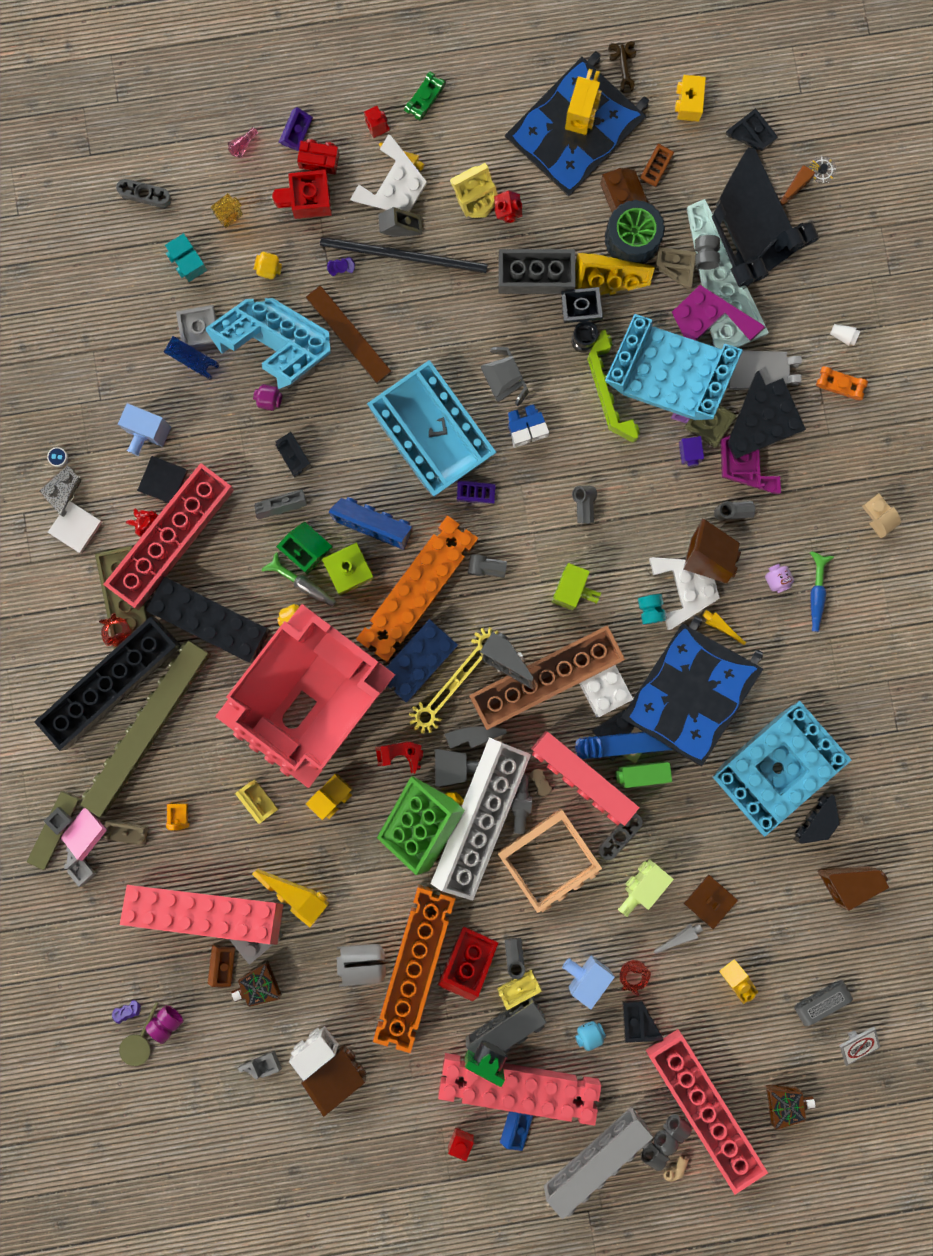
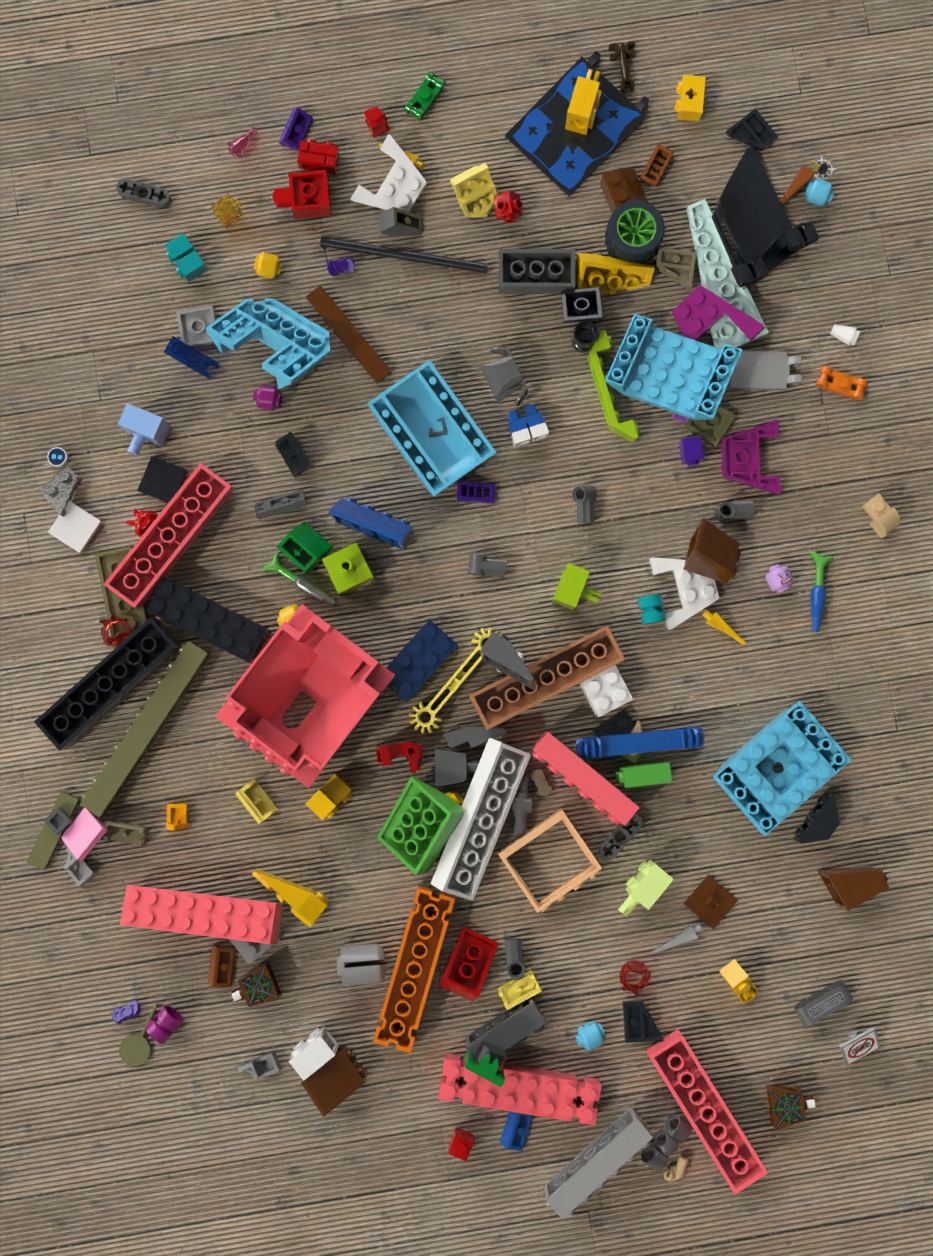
orange brick [356,515,478,663] -> none
light blue brick [562,955,615,1009] -> none
flag [621,616,764,767] -> none
dark grey wheel [695,235,720,270] -> none
black wing [727,371,806,460] -> none
none -> medium azure head [804,178,834,207]

